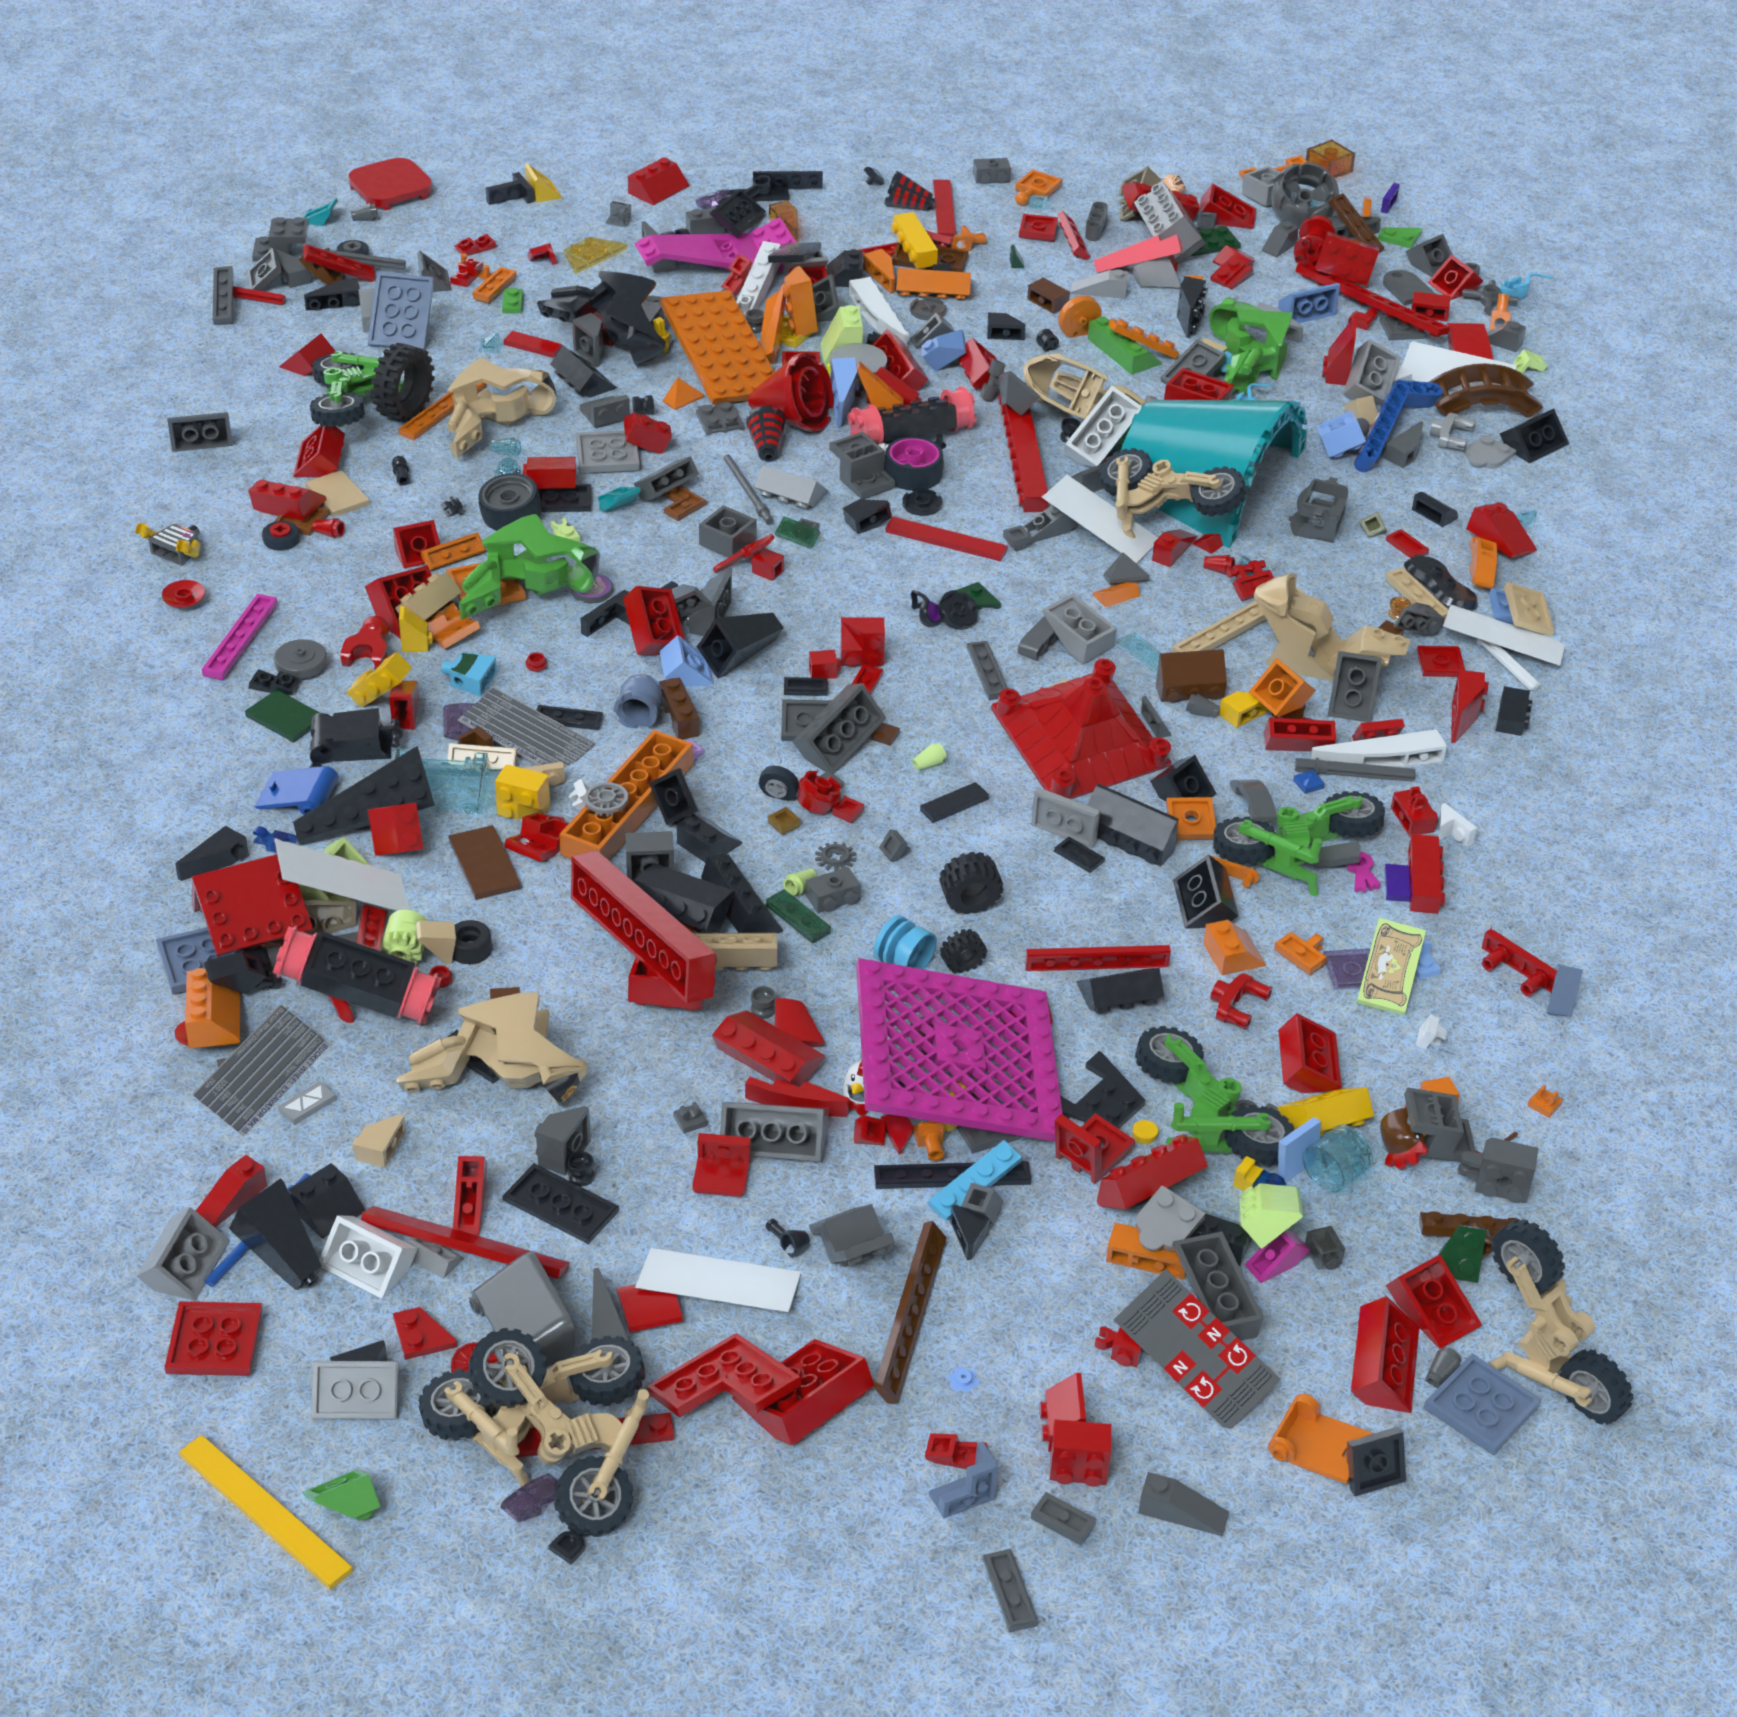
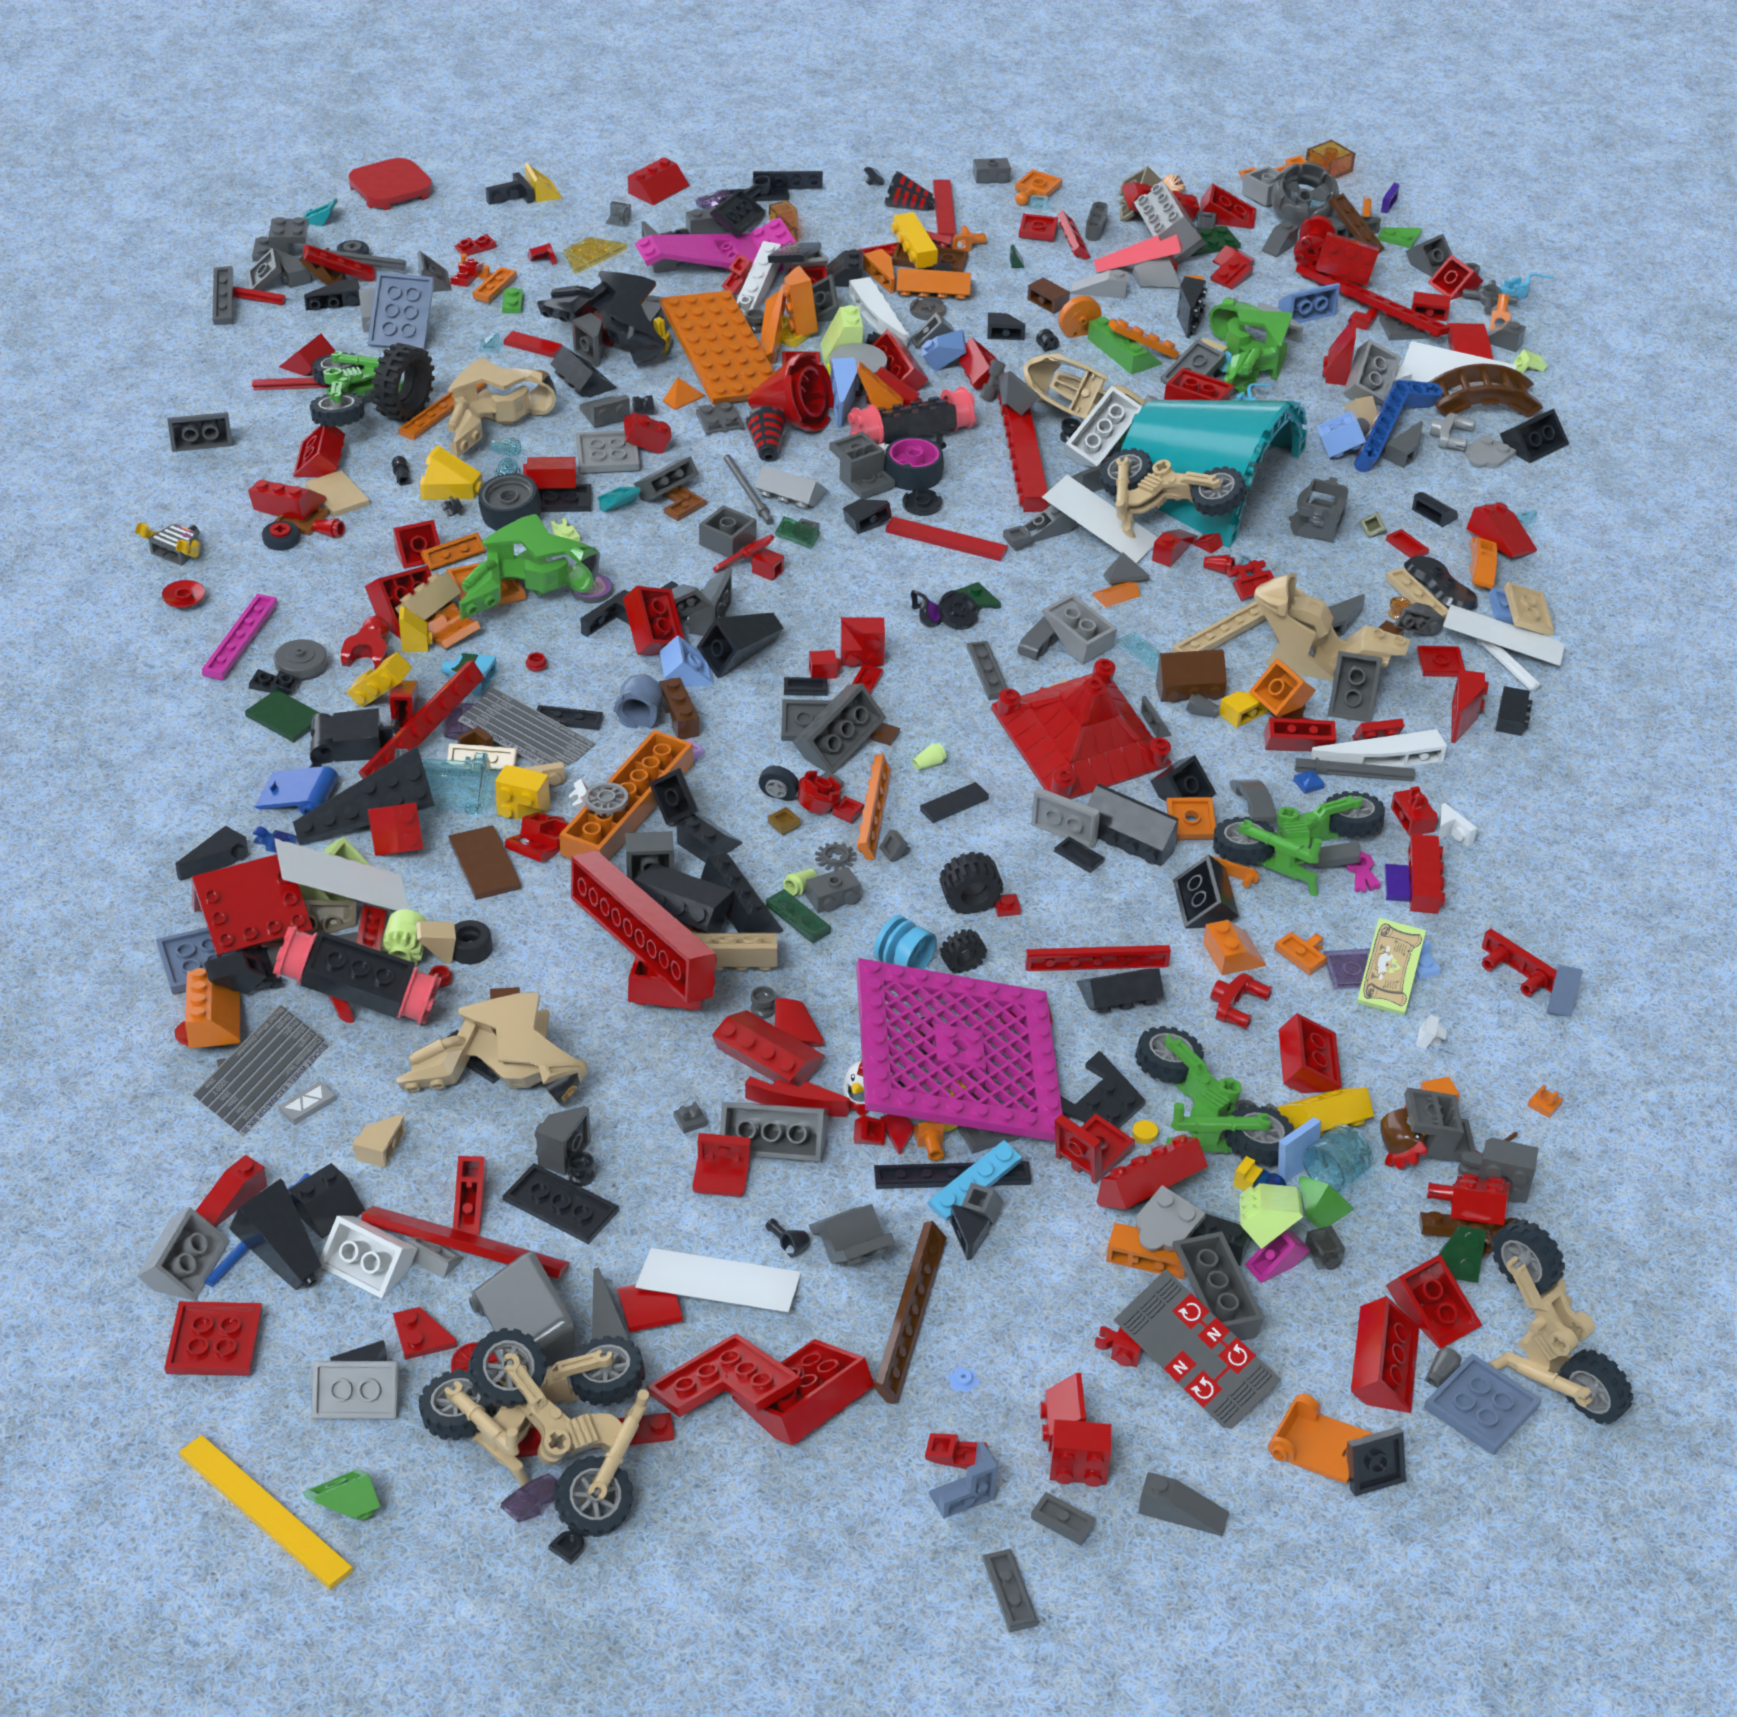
dark grey cone [351,203,378,221] -> none
dark grey tile [1383,270,1436,306] -> none
none -> red axle [252,377,330,390]
none -> red plate [358,660,485,779]
none -> yellow slope [420,446,484,500]
none -> orange plate [857,753,891,860]
none -> red plate [994,894,1021,917]
none -> bright green slope [1299,1176,1354,1229]
none -> dark grey slope [1328,594,1365,637]
none -> red brick [1427,1173,1511,1226]

